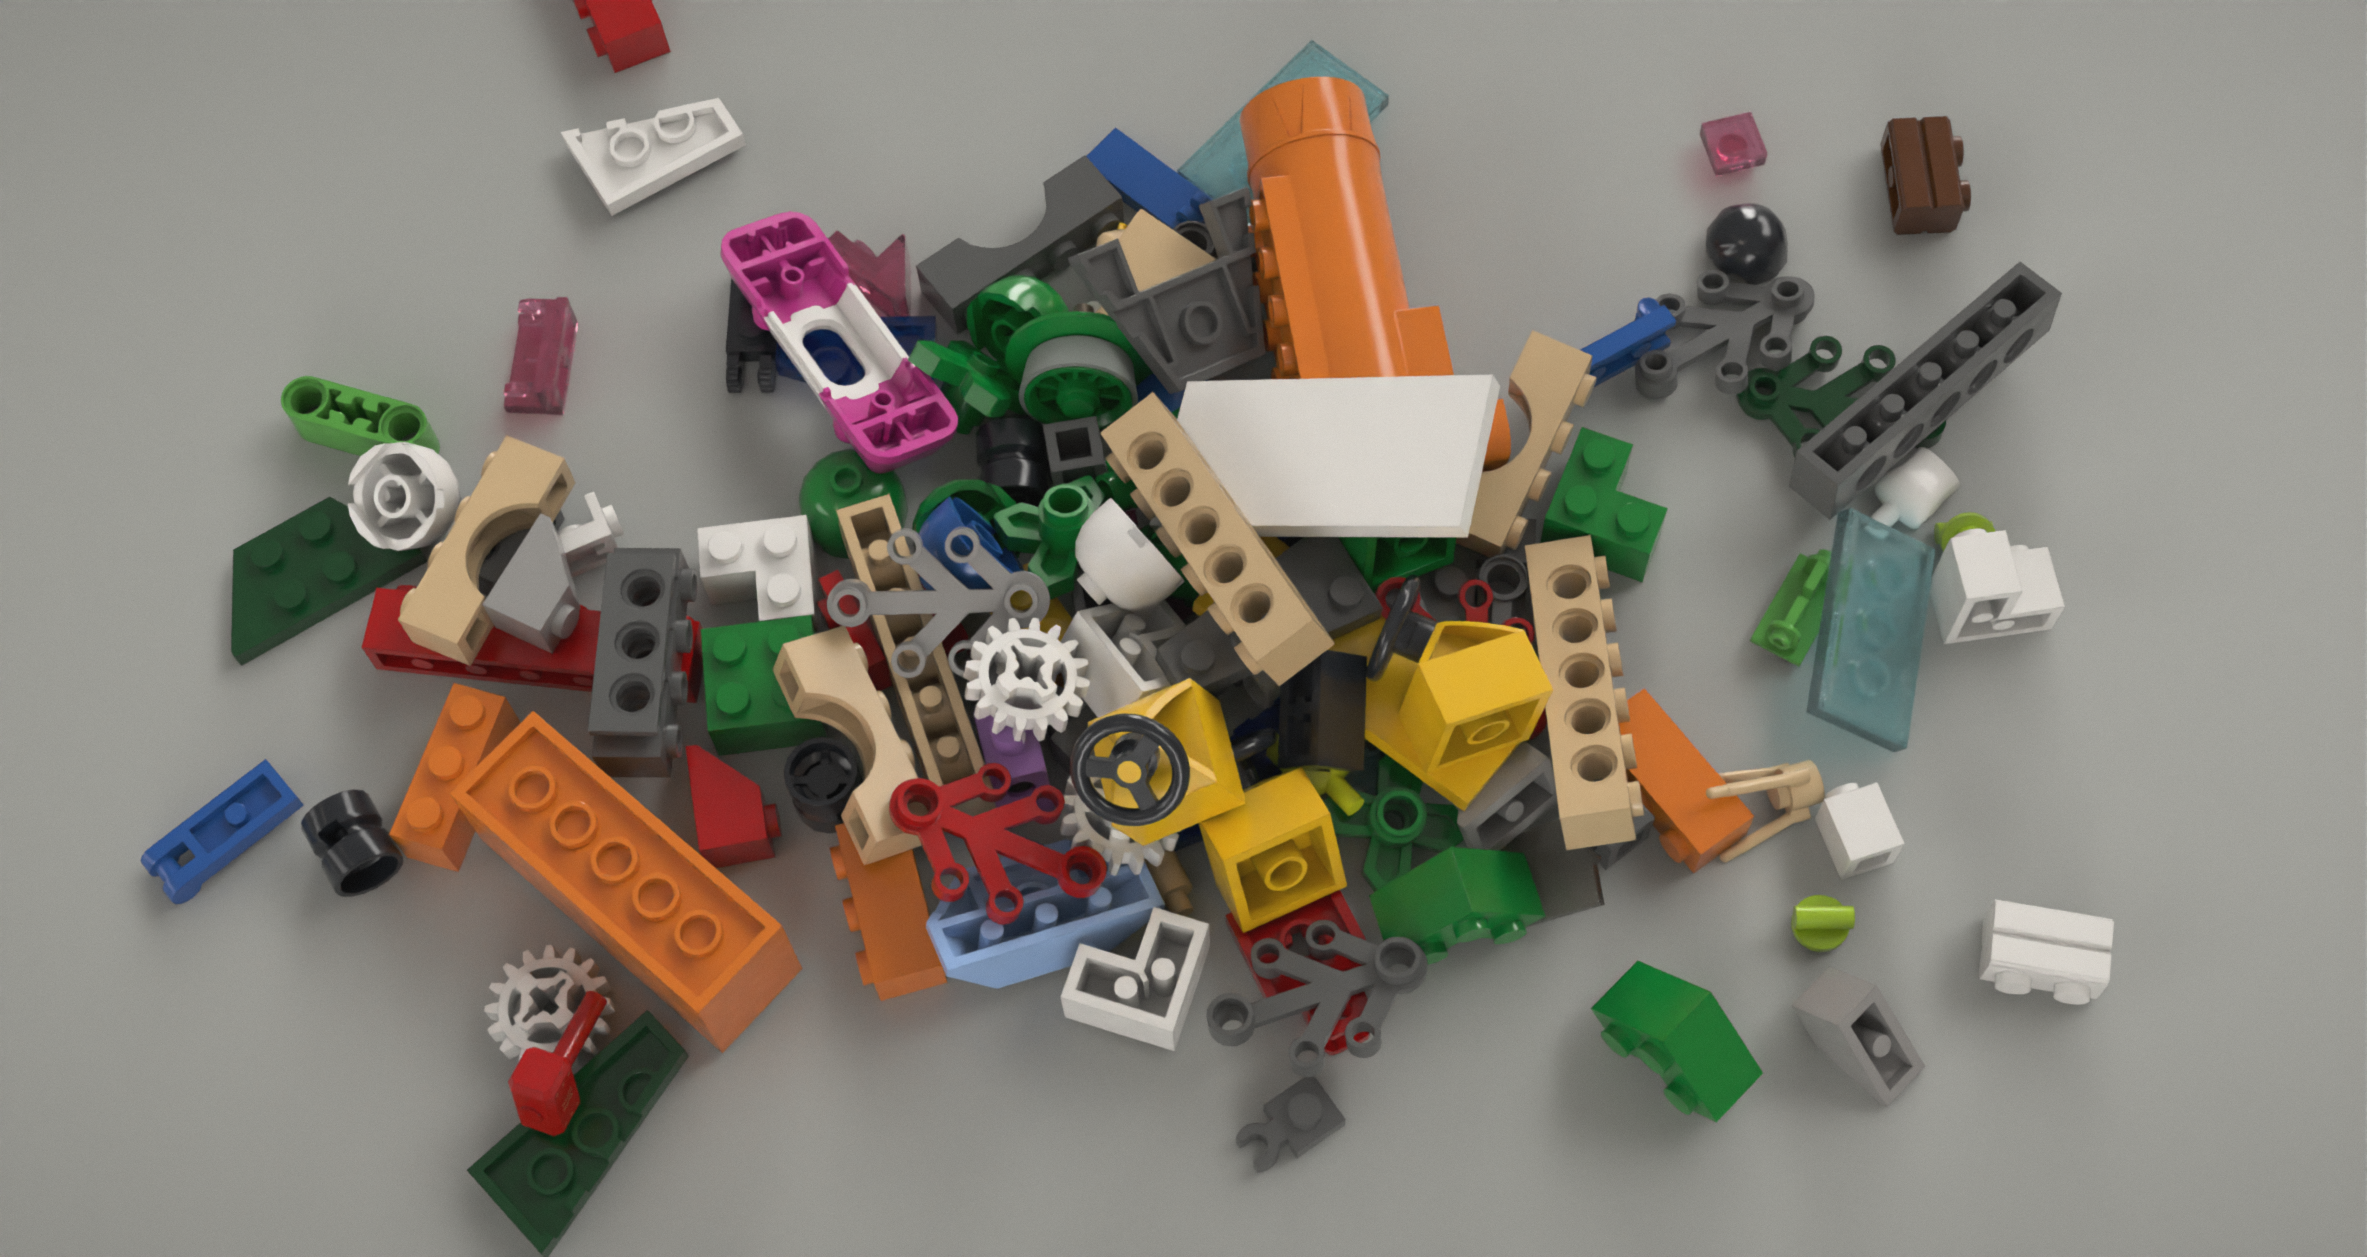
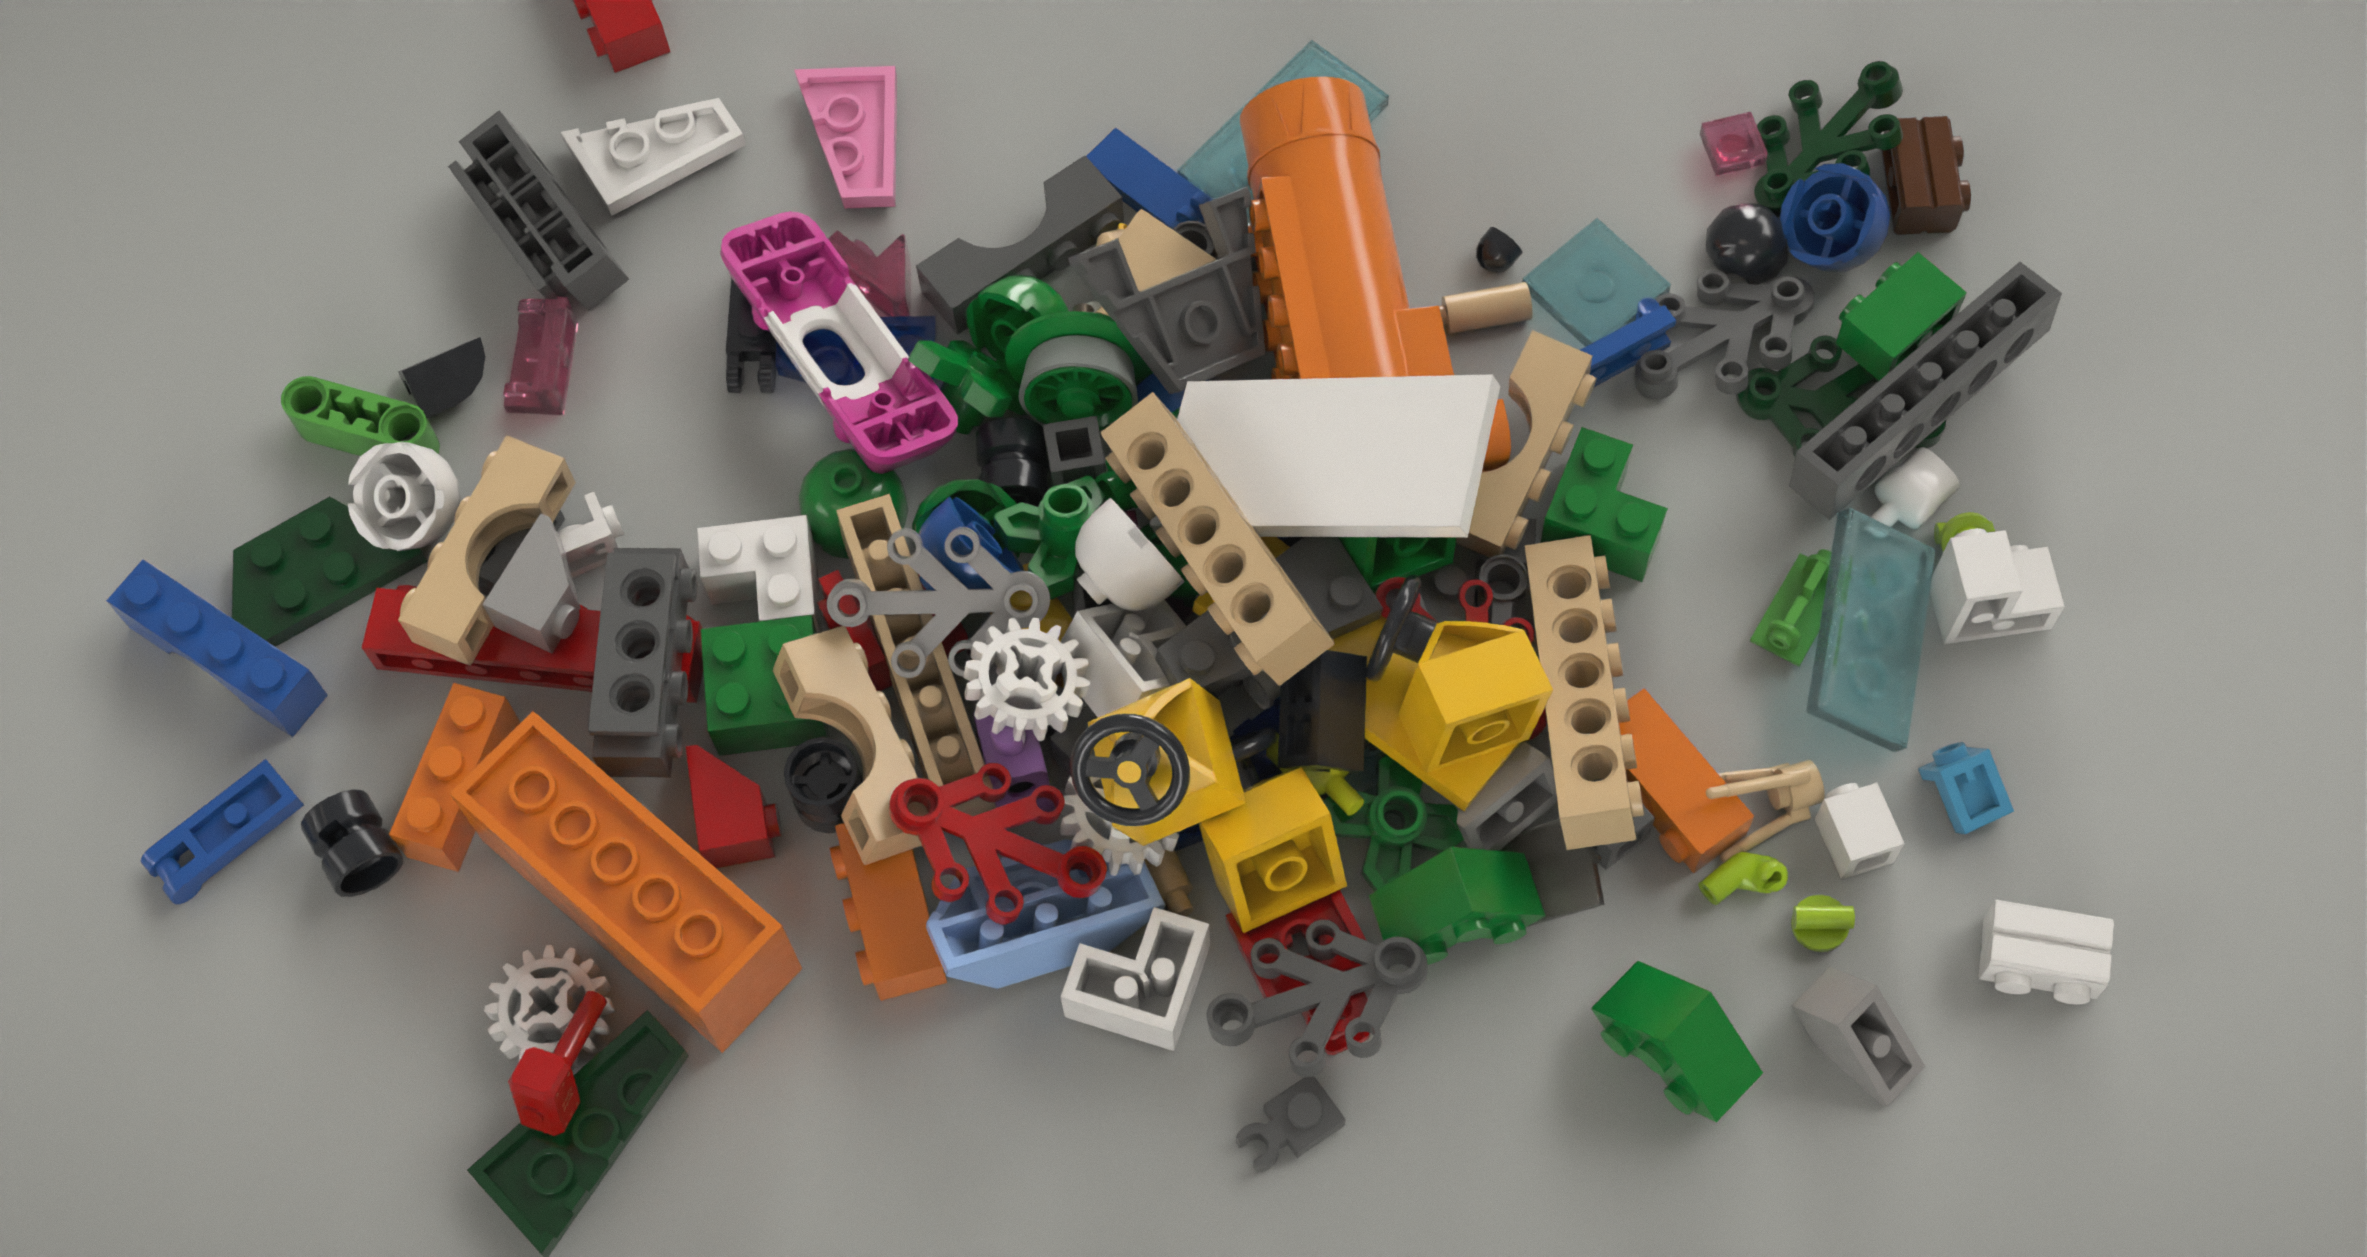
none -> blue arch [106,559,328,738]
none -> black brick [398,337,486,418]
none -> dark grey brick [448,110,630,314]
none -> bright pink wing [794,66,897,209]
none -> tan cylinder [1439,282,1533,334]
none -> black hinge [1476,227,1523,273]
none -> clear light blue tile [1522,218,1671,347]
none -> lime arm [1698,852,1788,905]
none -> dark green plant [1754,61,1903,217]
none -> blue cylinder [1780,163,1890,272]
none -> green brick [1835,252,1967,381]
none -> dark azure bracket [1918,742,2014,834]

